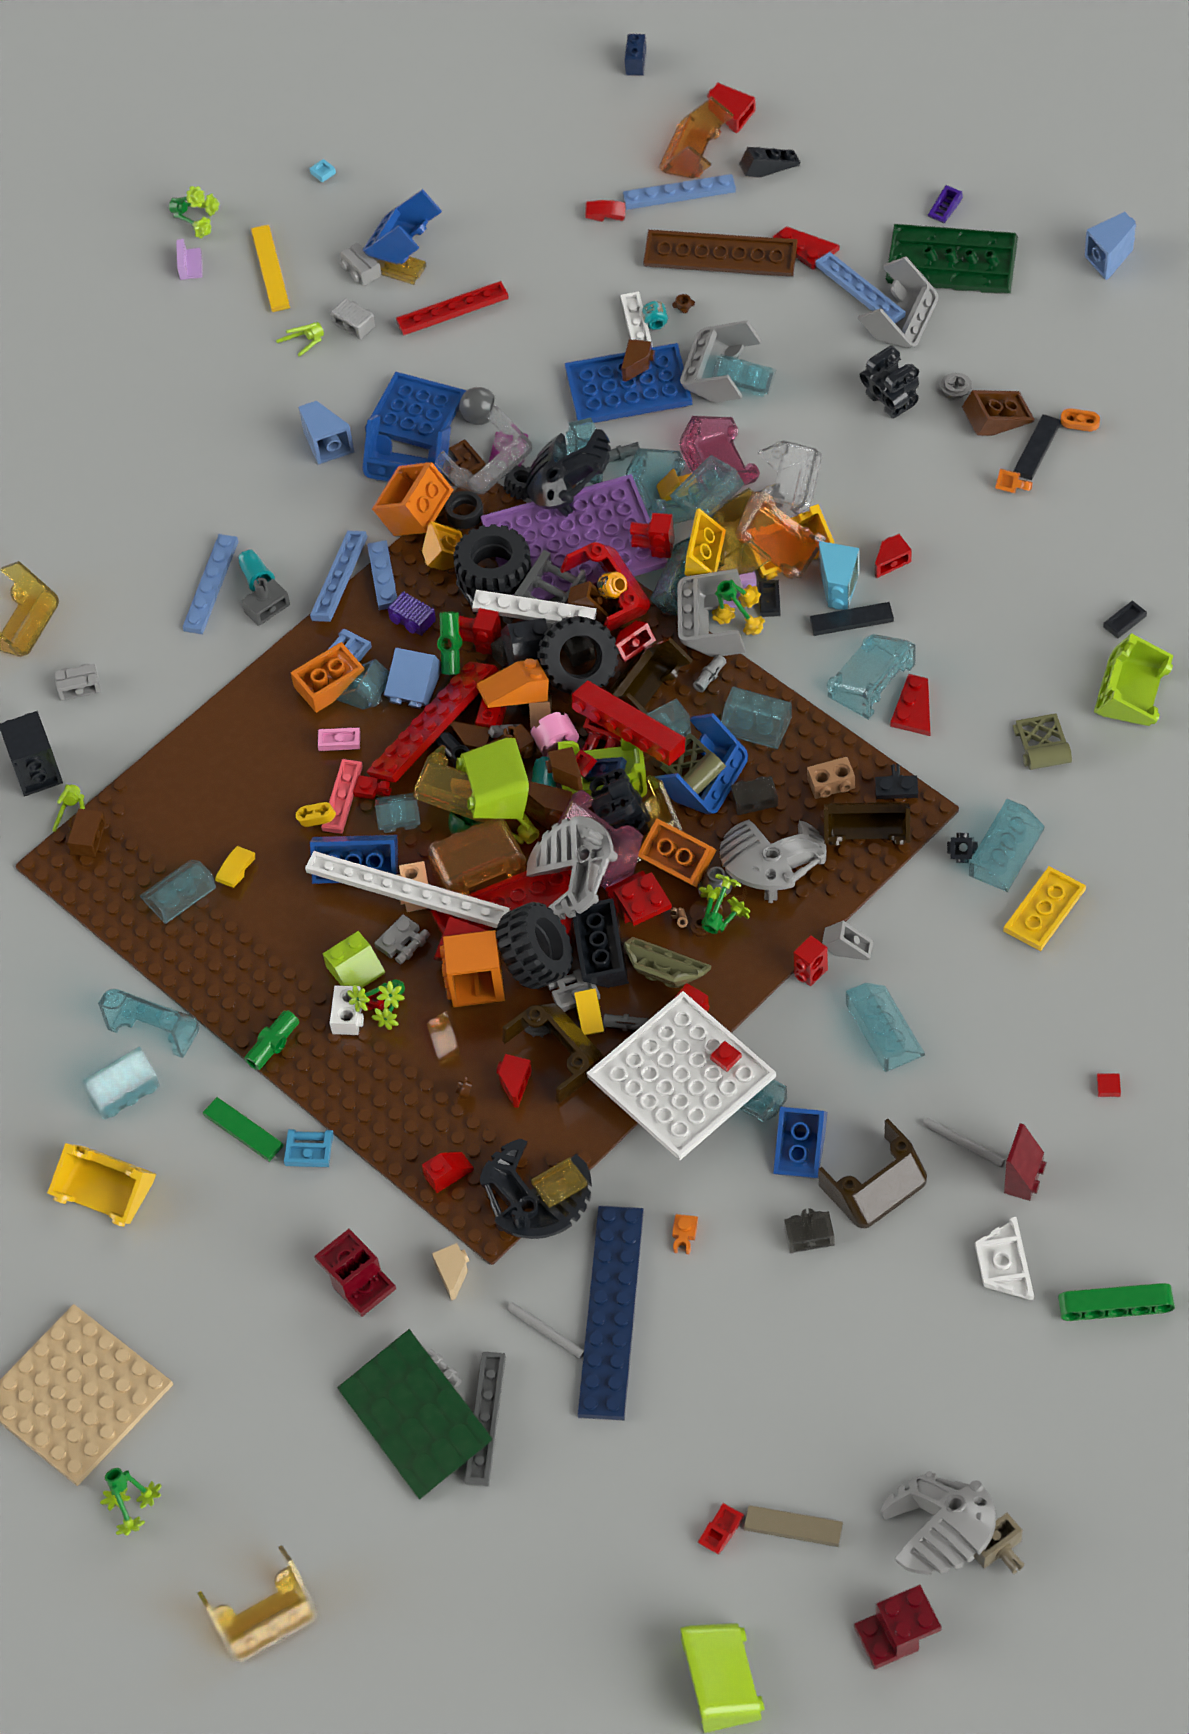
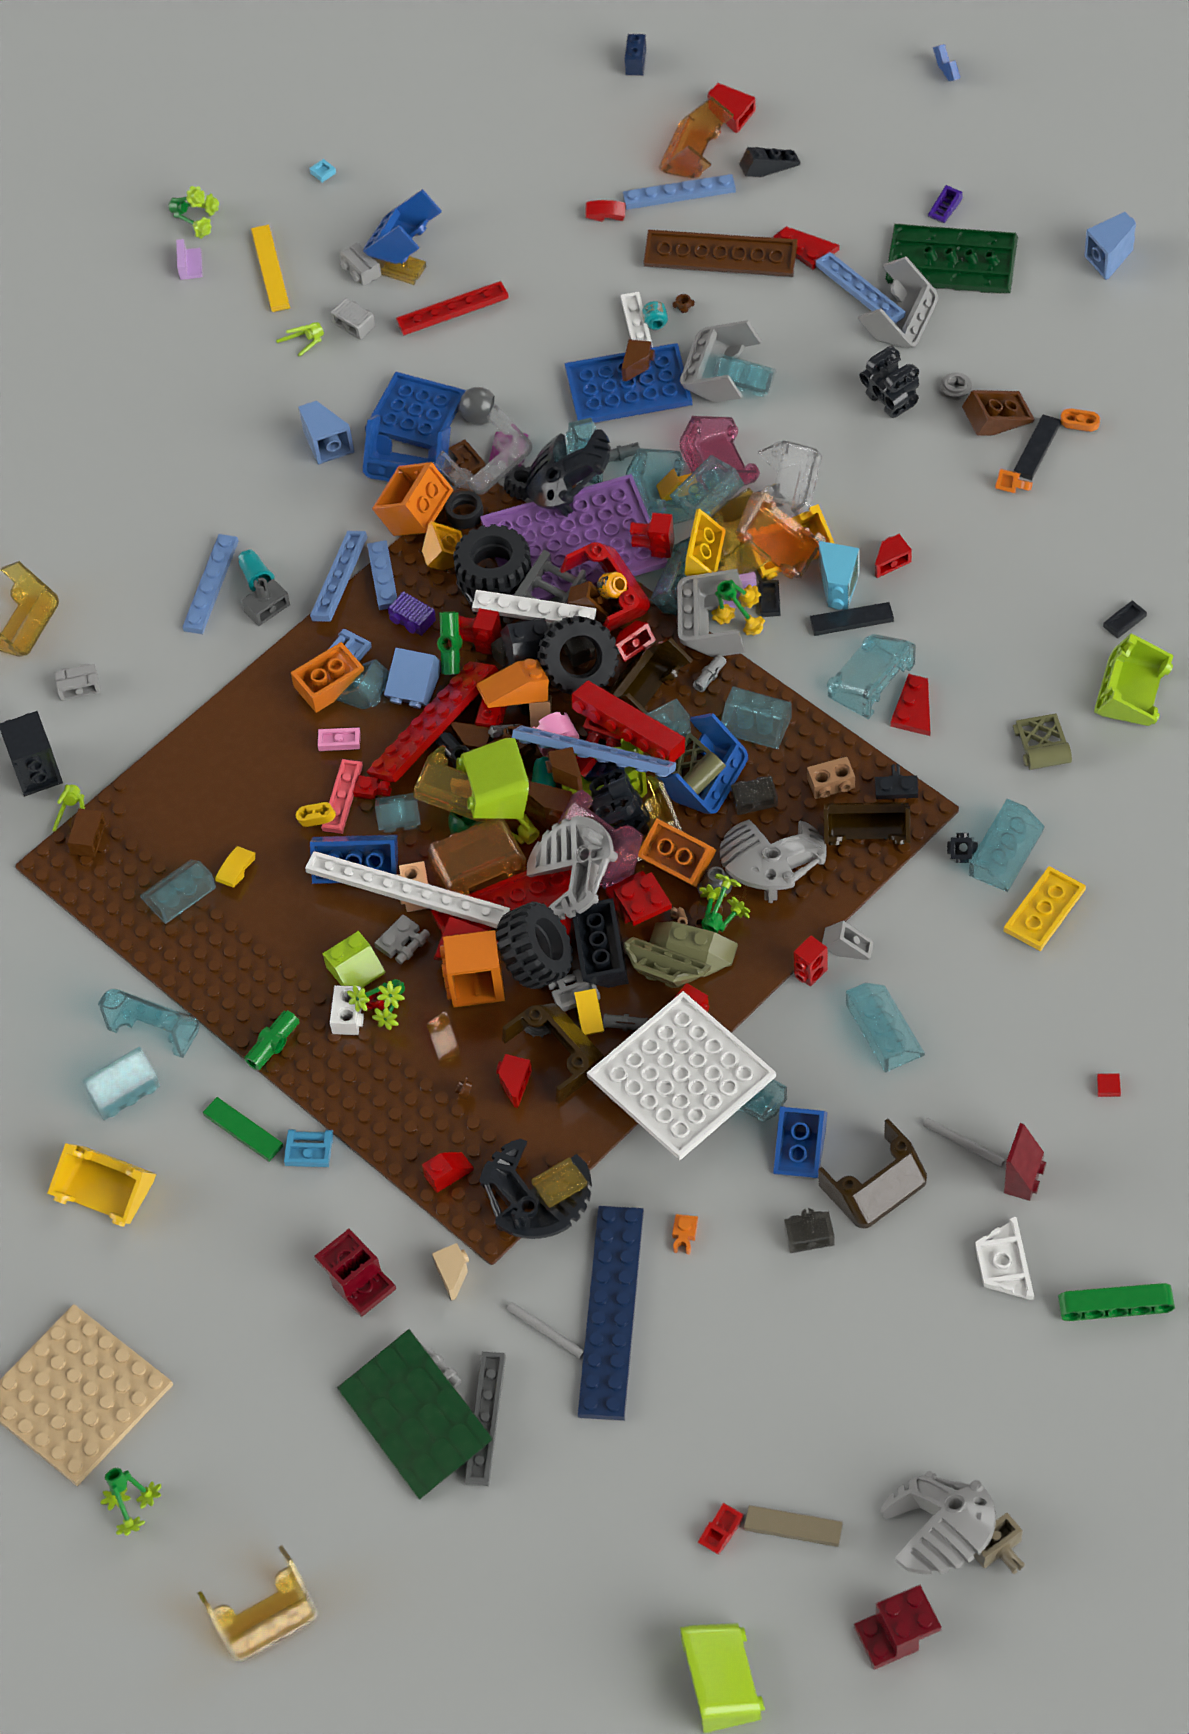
red plate [710,1041,742,1072] -> none
none -> medium blue plate [512,725,676,777]
none -> olive wedge [649,922,738,977]
none -> blue tile [933,44,960,81]

